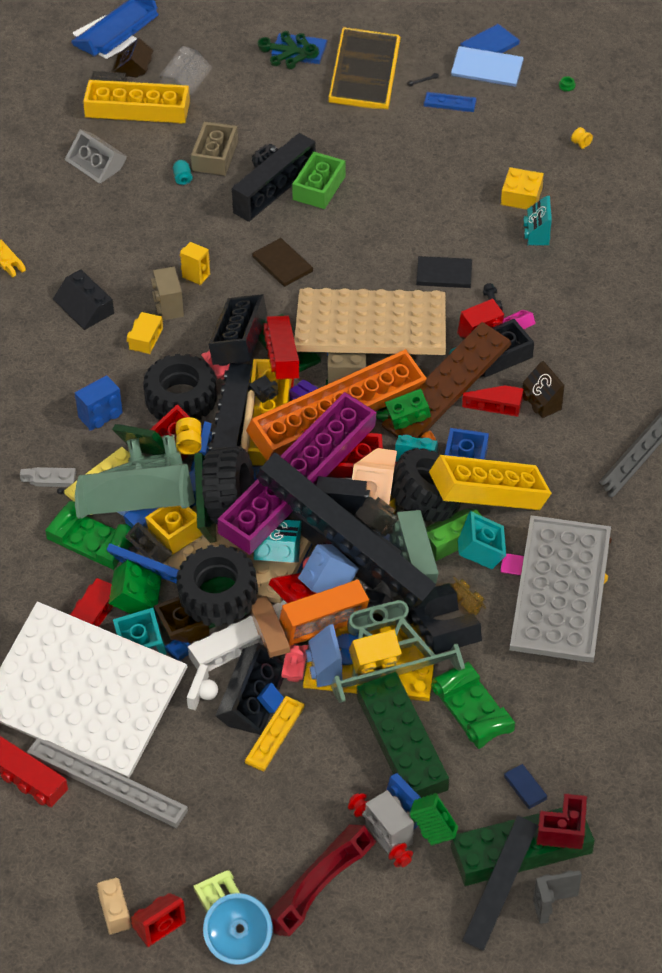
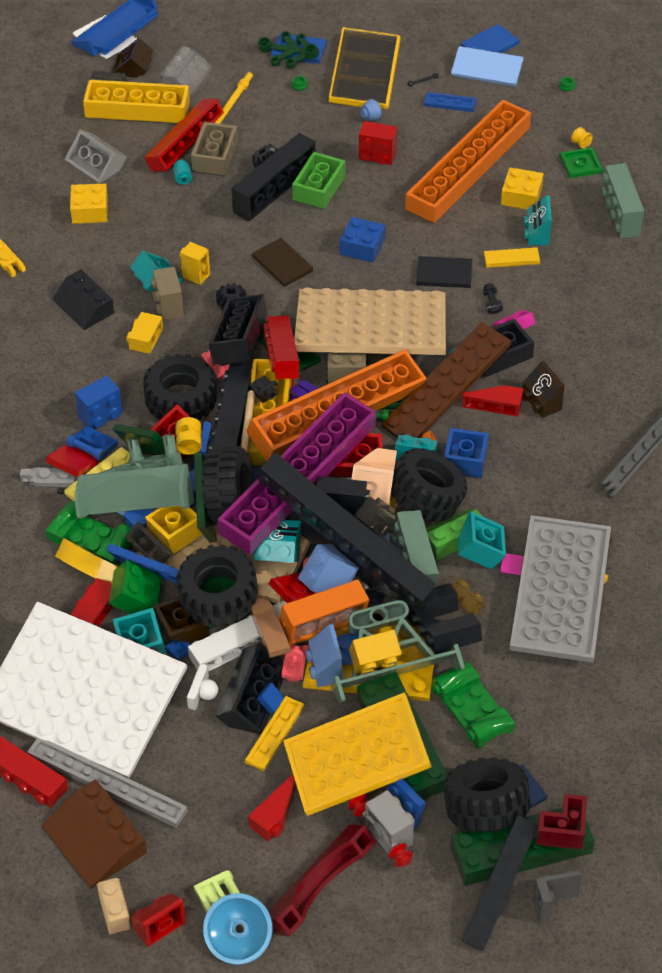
green brick [385,389,431,430] -> none
green brick [410,793,458,845] -> none
yellow brick [429,455,552,510] -> none
red slope [457,299,505,338] -> none
none -> reddish brown slope [42,779,147,889]
none -> red tile [46,444,100,477]
none -> yellow slope [55,538,119,584]
none -> blue plate [66,426,118,460]
none -> yellow brick [70,184,108,224]
none -> teal slope [130,250,184,292]
none -> red brick [144,98,224,171]
none -> yellow bar [214,72,253,124]
none -> black gear [216,282,247,310]
none -> red slope [248,774,297,842]
none -> yellow plate [283,692,432,816]
none -> green plate [291,76,308,91]
none -> blue brick [340,217,385,263]
none -> red brick [359,121,397,165]
none -> medium blue cone [360,99,382,121]
none -> orange brick [405,100,531,223]
none -> black tyre [443,757,531,833]
none -> yellow tile [484,248,540,268]
none -> green tile [559,147,603,179]
none -> sand green brick [600,163,644,239]

